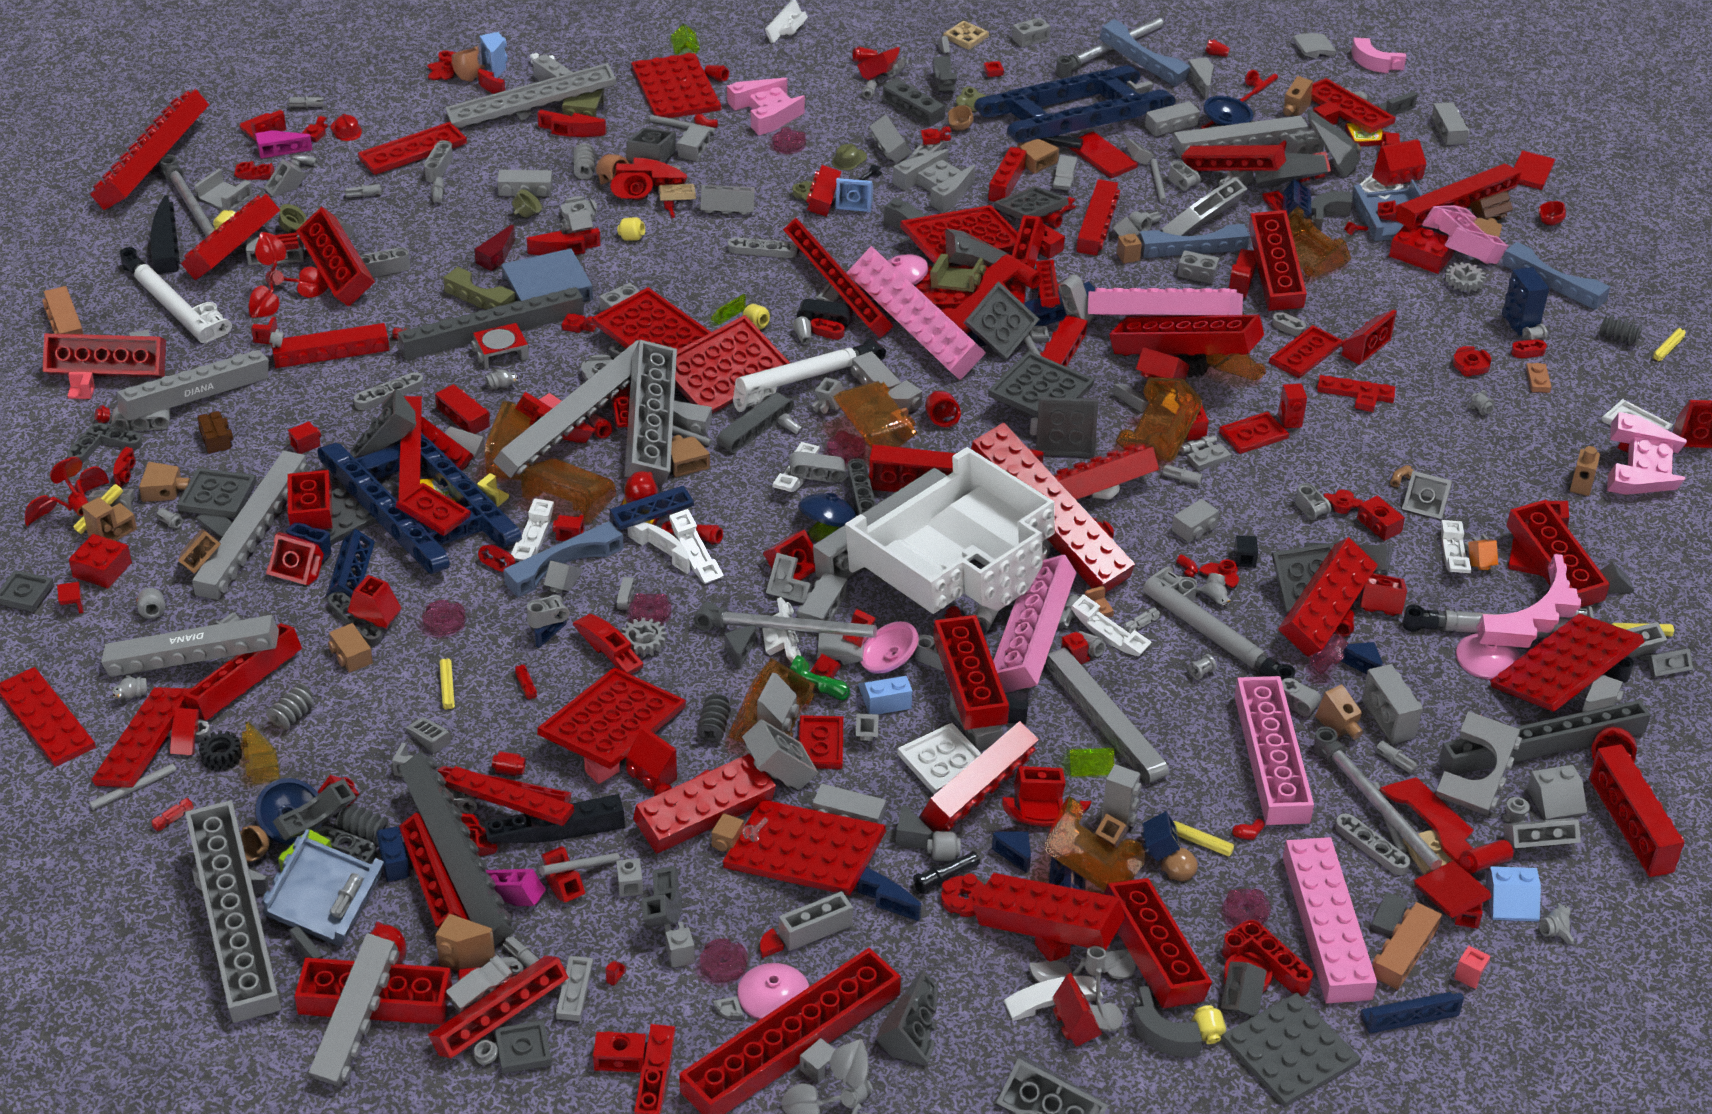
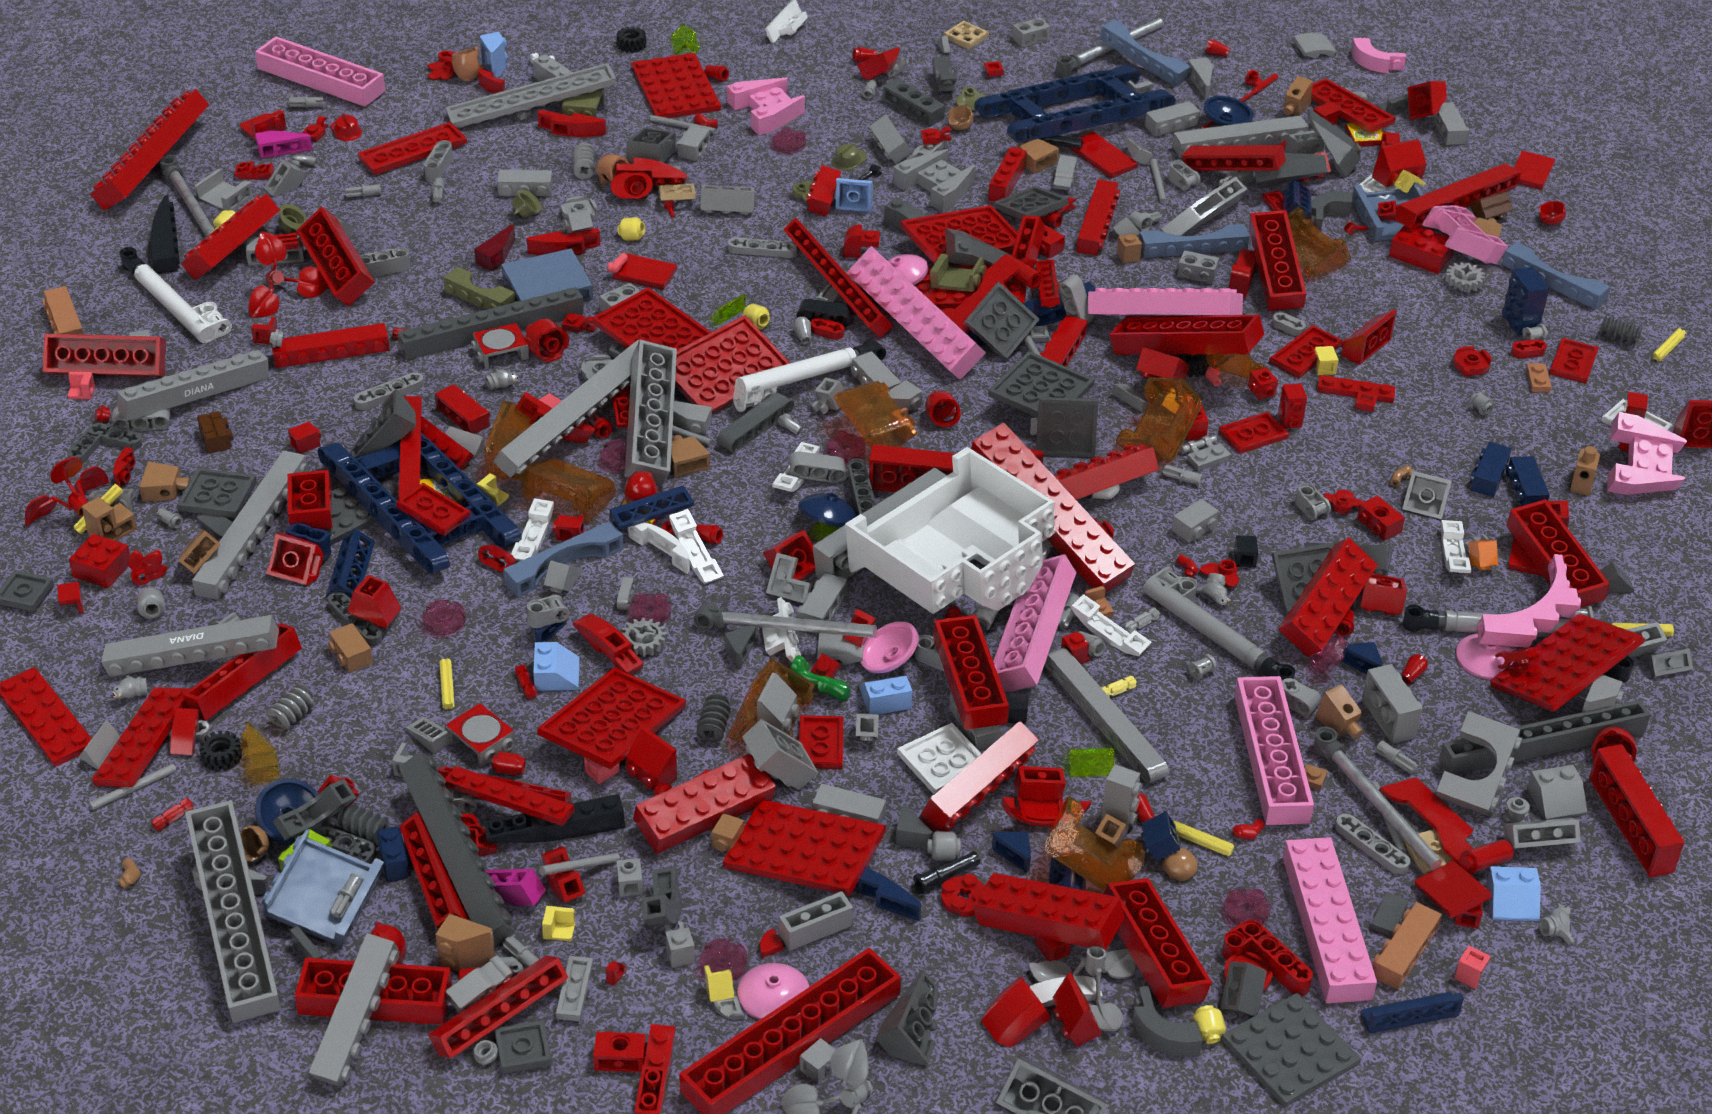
clear hand [742,818,768,842] -> none
none -> light grey slope [79,720,120,770]
none -> medium nougat arm [118,858,141,889]
none -> red plate [128,549,168,586]
none -> bright pink brick [255,37,385,107]
none -> light grey panel [445,703,516,768]
none -> red brick [525,318,569,363]
none -> light blue slope [534,642,579,691]
none -> light yellow panel [542,906,576,941]
none -> clear pink plate [600,439,627,472]
none -> coral arm [607,253,628,273]
none -> red tile [613,253,677,290]
none -> black tyre [616,26,646,53]
none -> light yellow panel [704,965,734,1002]
none -> red brick [843,224,880,258]
none -> red slope [981,976,1052,1048]
none -> light yellow axle [1101,676,1137,697]
none -> red cone [1135,792,1155,823]
none -> coral arm [1205,362,1222,387]
none -> red brick [1248,367,1278,400]
none -> medium nougat plate [1304,764,1328,791]
none -> light yellow panel [1315,346,1338,375]
none -> light yellow panel [1394,170,1426,193]
none -> red cone [1401,654,1428,685]
none -> red slope [1407,81,1447,120]
none -> dark blue brick [1469,442,1512,497]
none -> red plate [1495,647,1537,669]
none -> dark blue brick [1505,456,1550,506]
none -> red tile [1549,338,1599,384]
none -> red panel [1624,391,1648,418]

